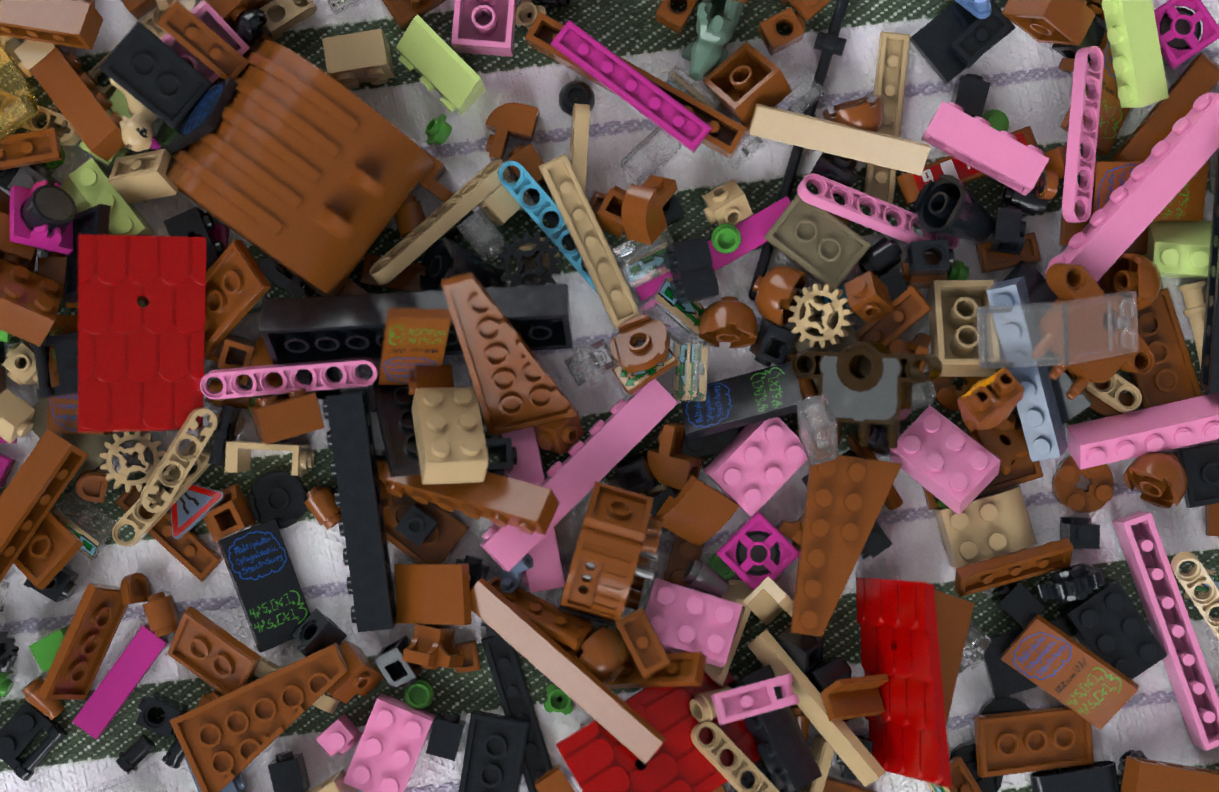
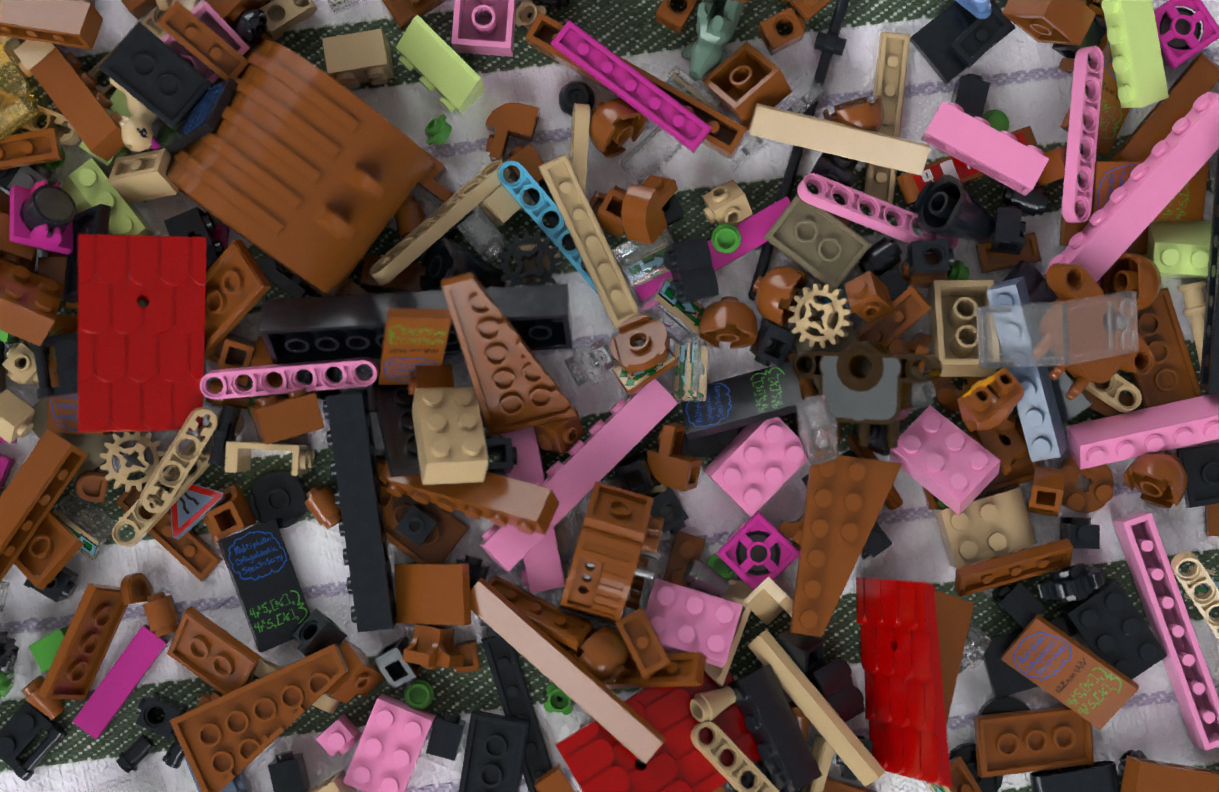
sand blue arm [500,554,534,593] -> none
dark orange slope [655,475,739,547] -> none
bright pink plate [711,673,800,725] -> none
dark orange panel [820,674,889,722] -> none
dark orange tile [1036,169,1059,200] -> none
none -> dark orange cylinder [589,98,647,158]
none -> dark orange brick [1028,465,1066,517]

